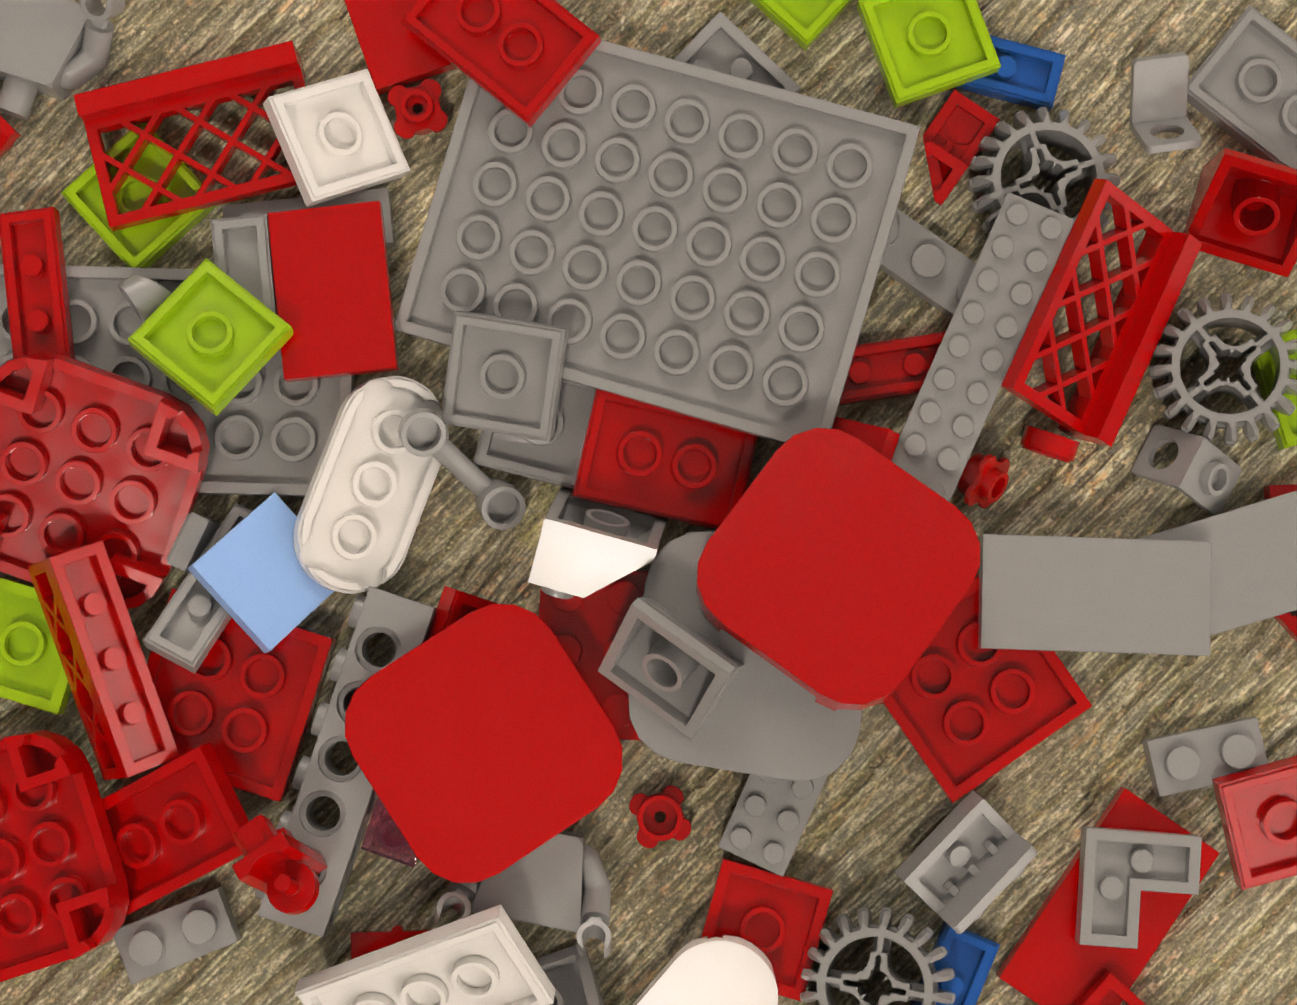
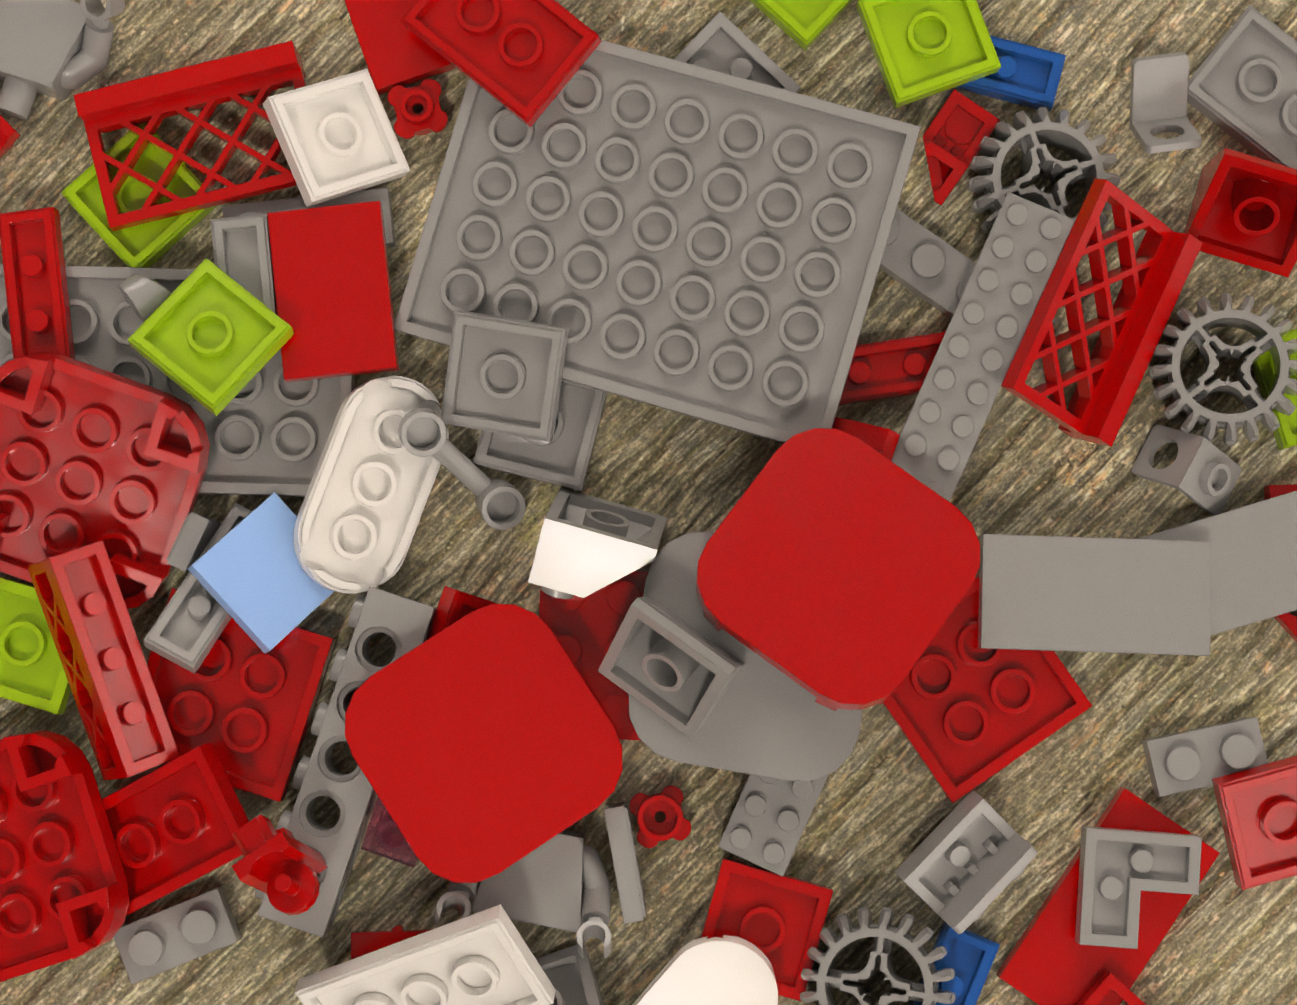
red tile [571,389,757,530] -> none
red plate [957,453,1010,509] -> none
red tile [1020,425,1080,464] -> none
none -> light grey tile [604,801,646,924]

